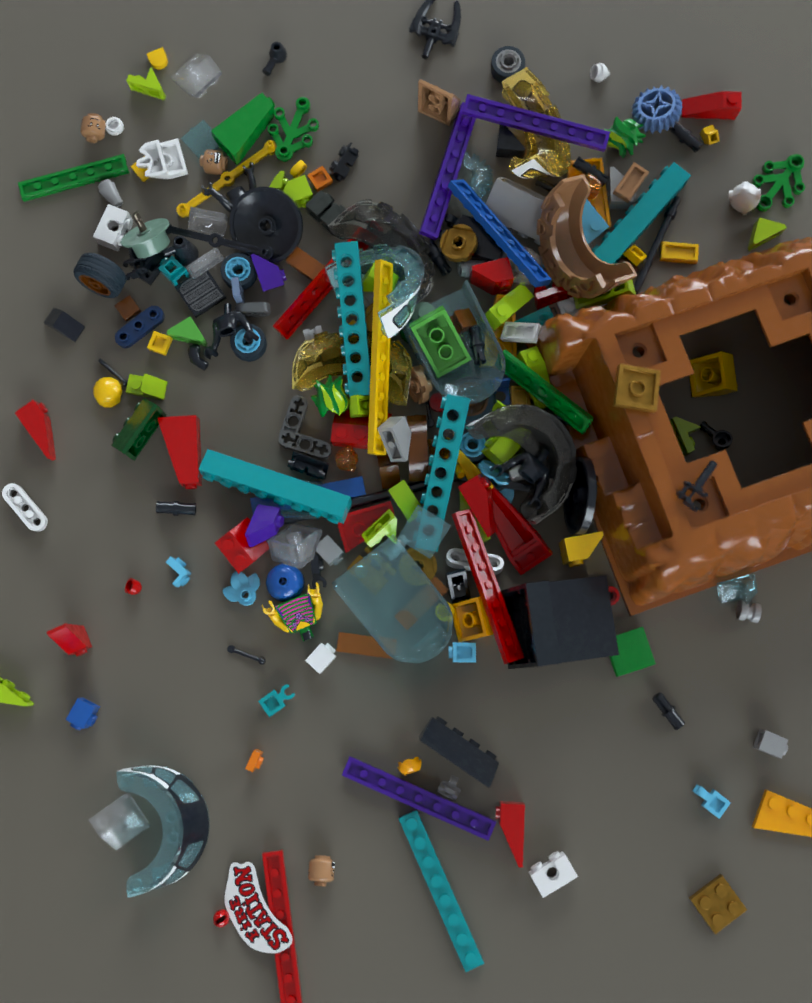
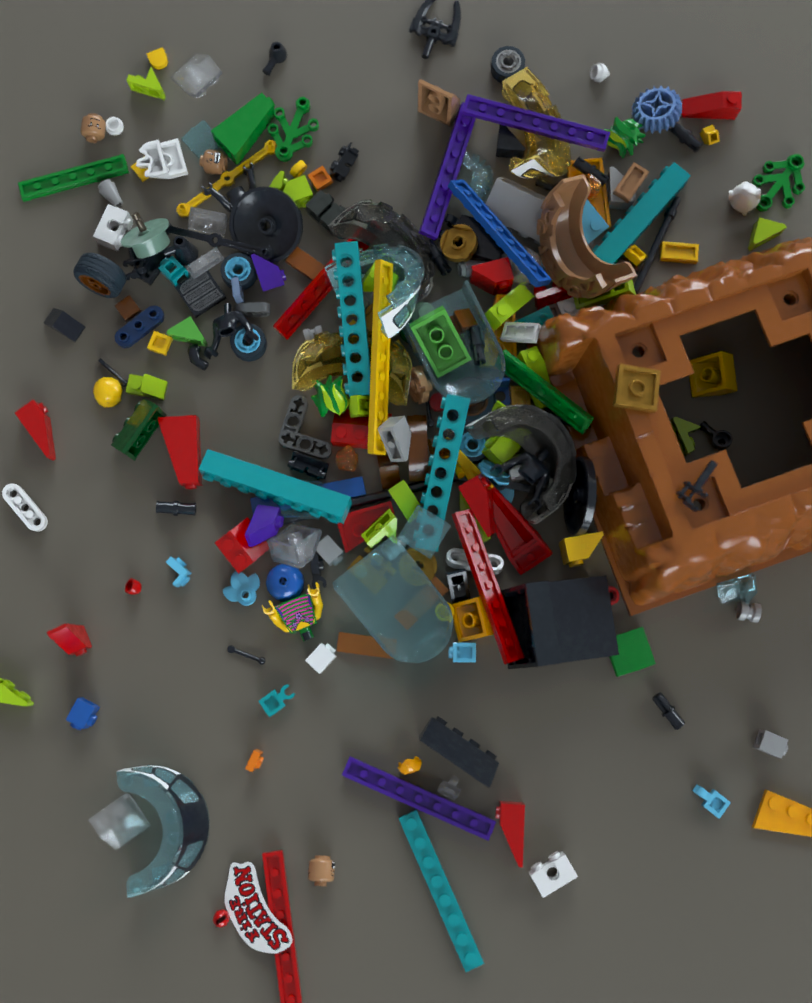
pearl gold plate [689,874,747,934] -> none

